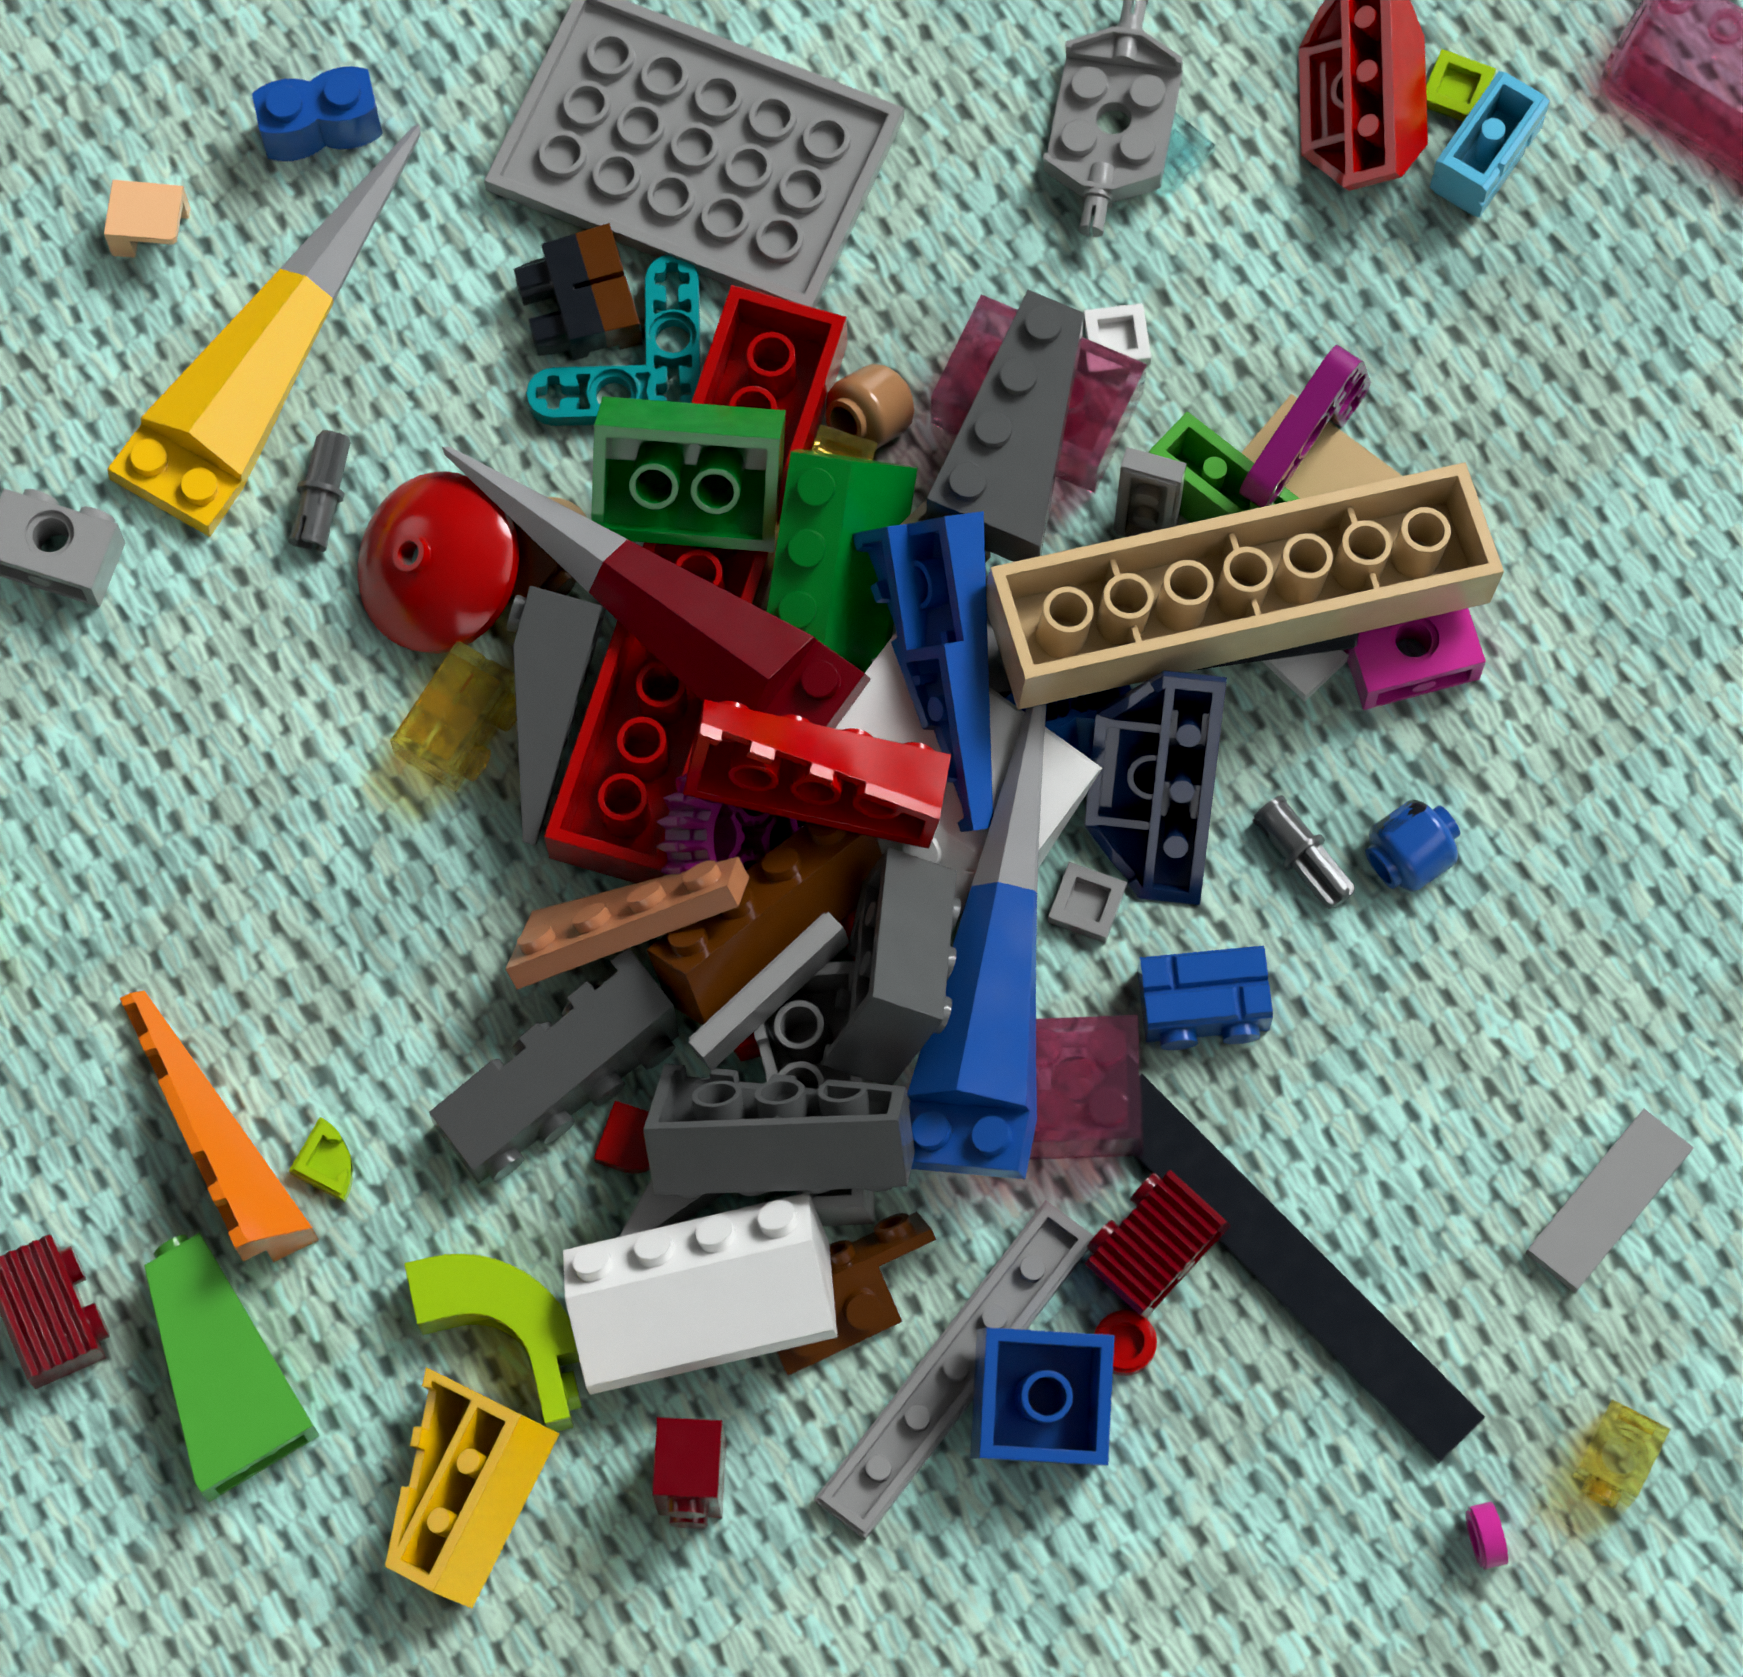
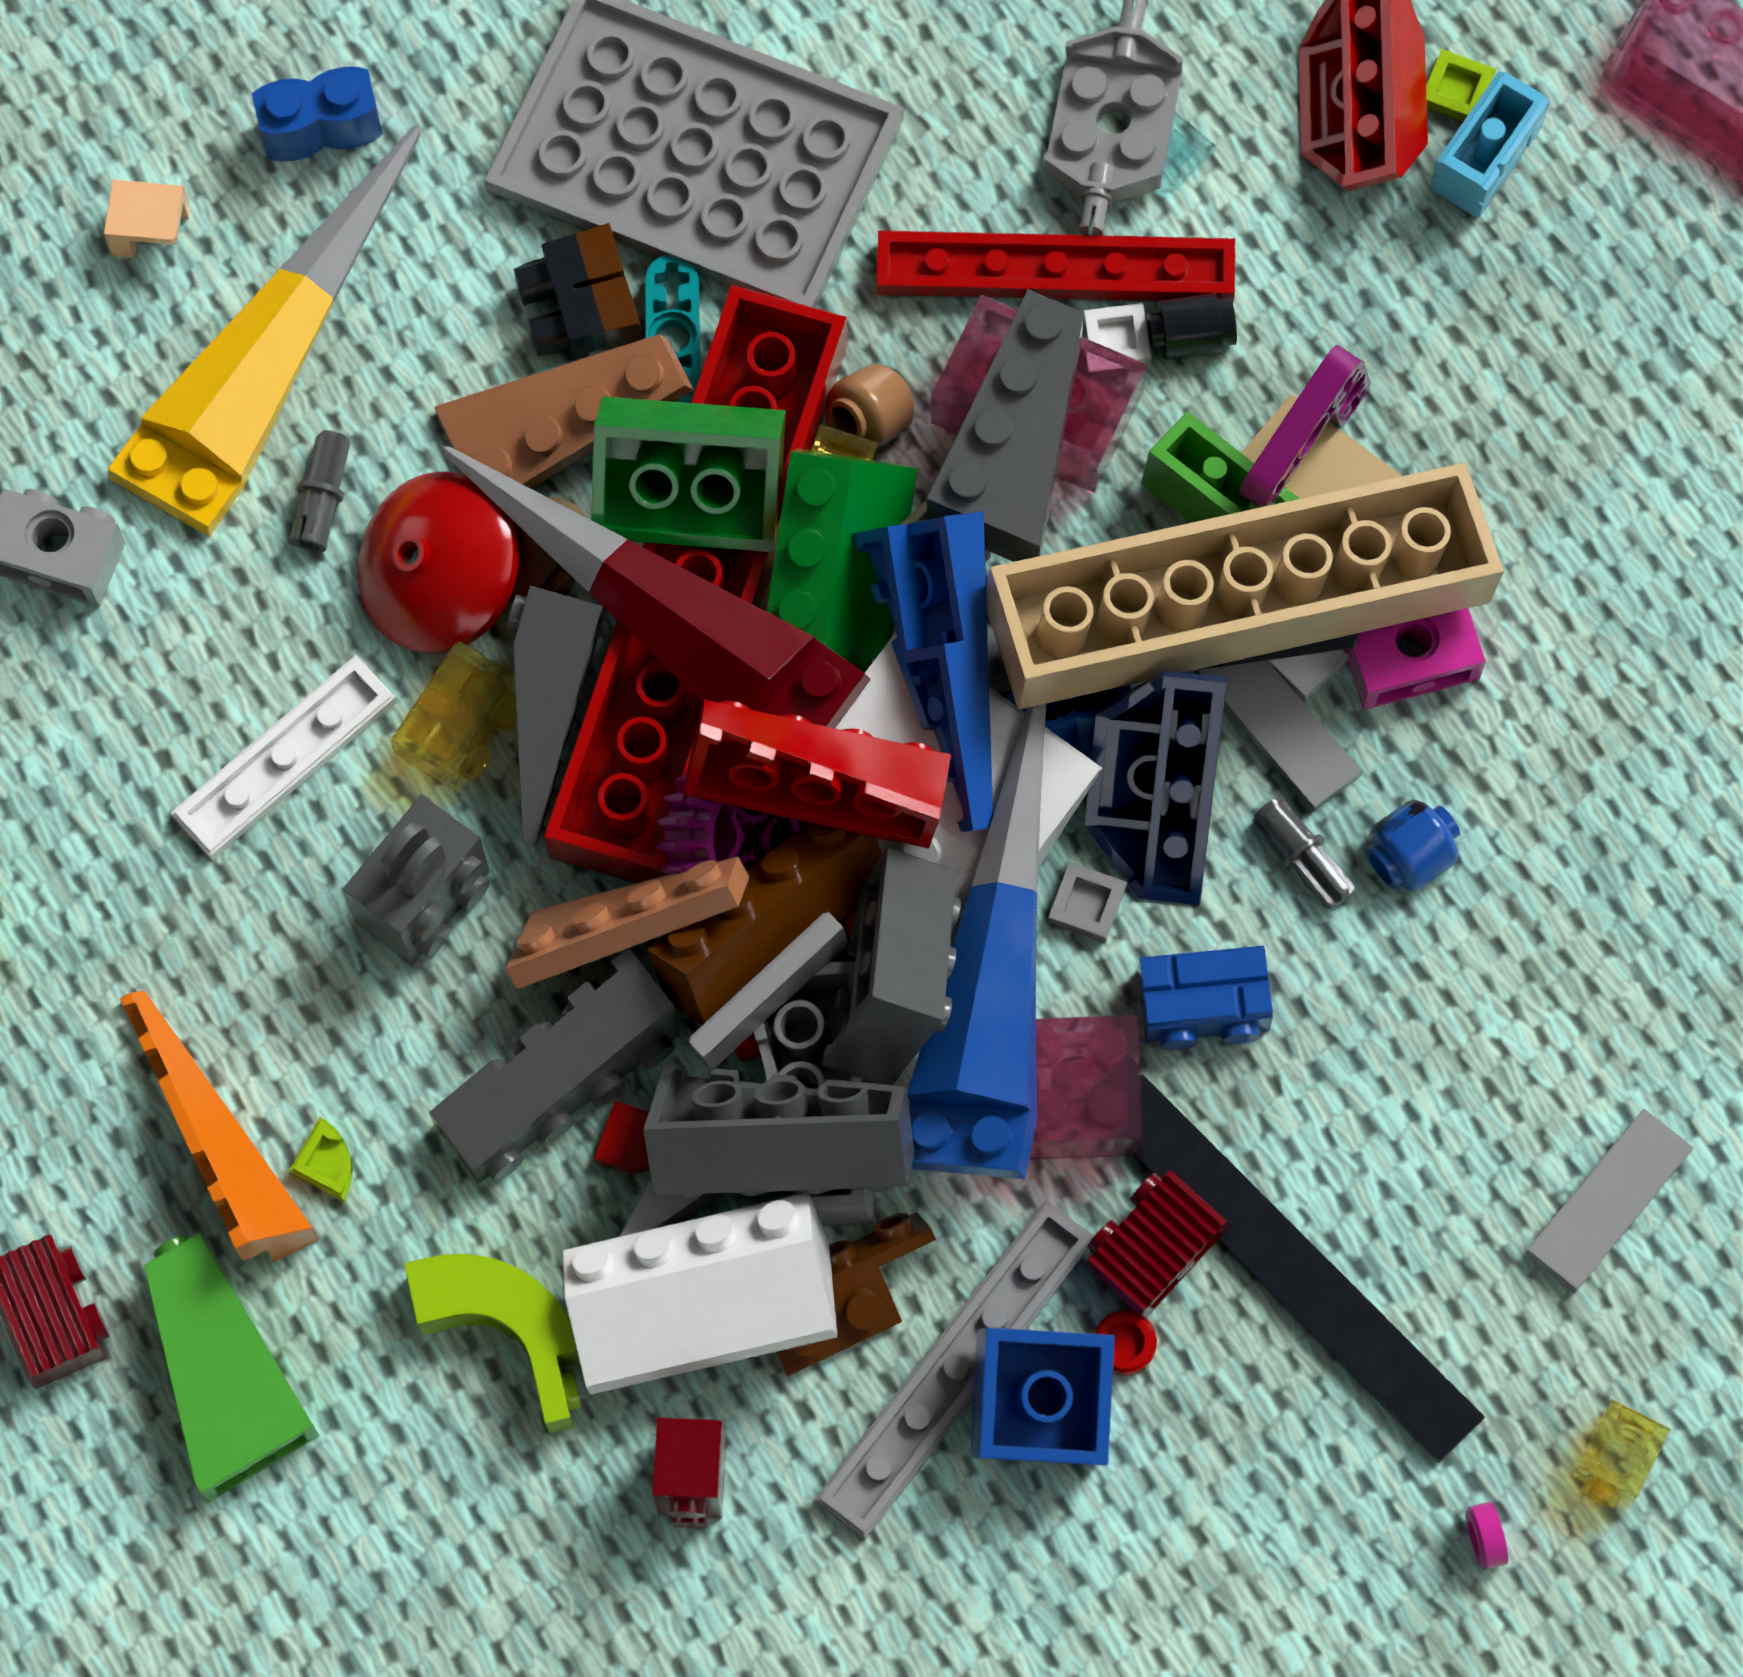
yellow wedge [385,1367,559,1609] -> none
light grey tile [1113,447,1187,537] -> none
none -> white tile [170,655,397,860]
none -> dark grey brick [342,794,490,966]
none -> nougat wing [434,334,693,489]
none -> red plate [876,230,1235,303]
none -> black brick [1147,293,1237,360]
none -> light grey tile [1193,660,1362,813]

